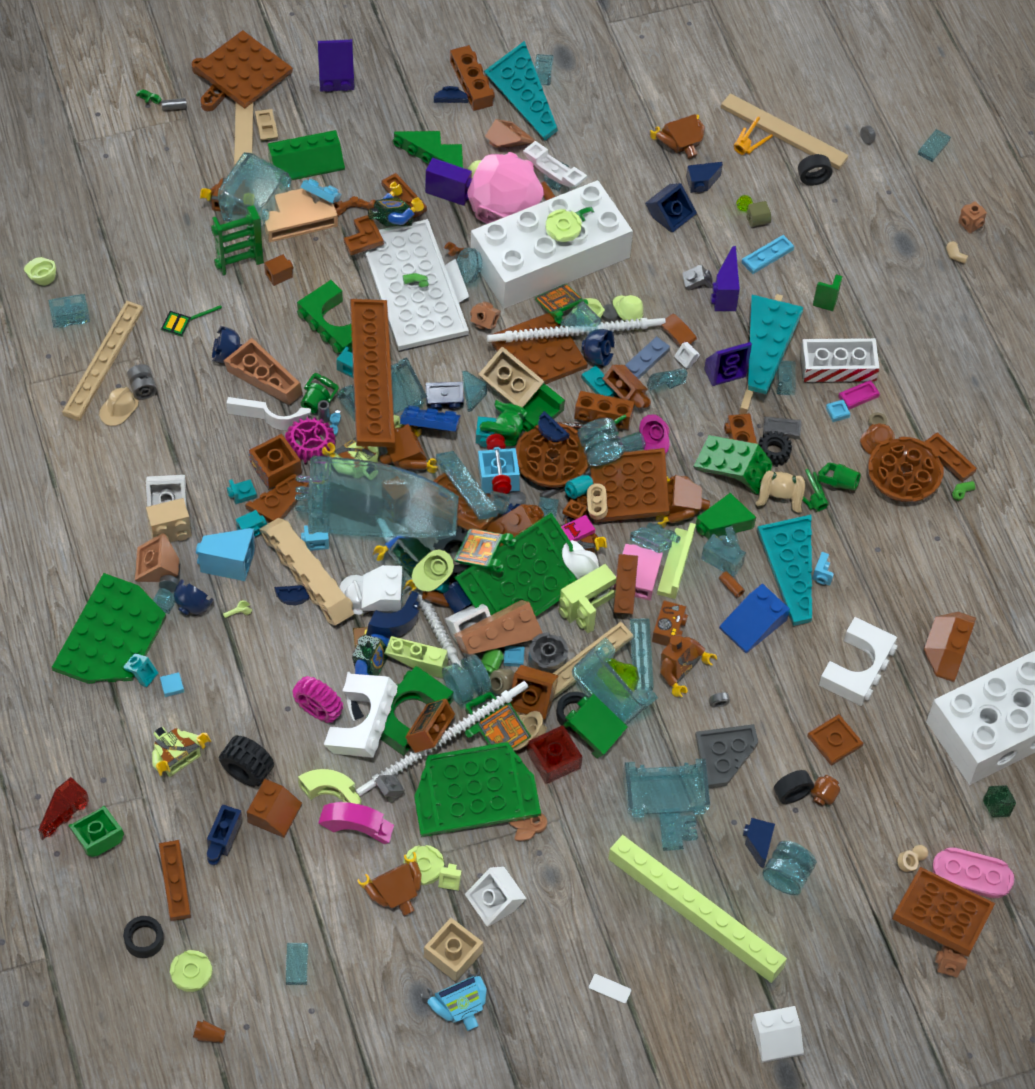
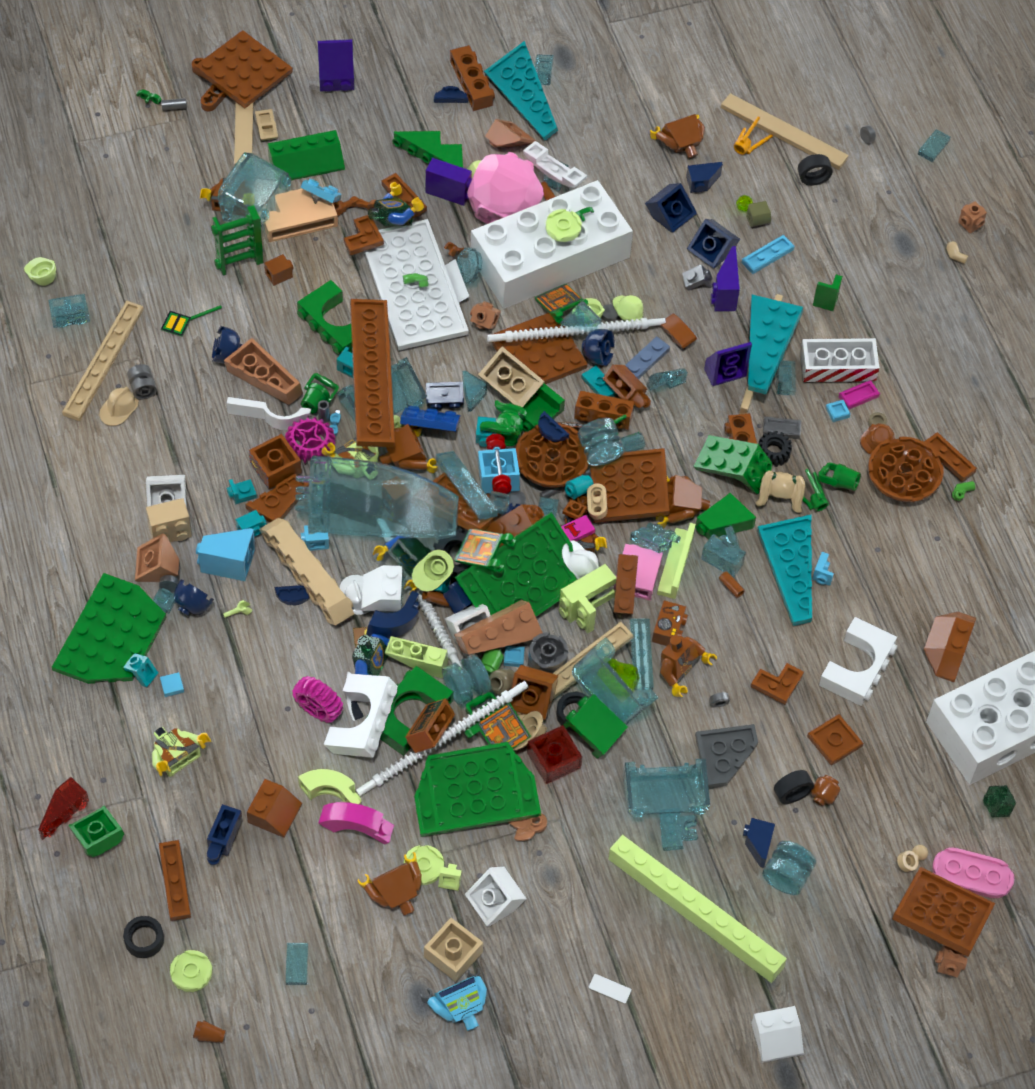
black tyre [218,735,274,787] -> none
flat silver bracket [375,775,405,803] -> none
dark pink piece [639,414,670,455] -> none
white tile [674,342,700,368] -> none
blue slope [719,583,790,653] -> none
none -> dark blue slope [687,219,740,268]
none -> dark orange plate [751,663,804,705]

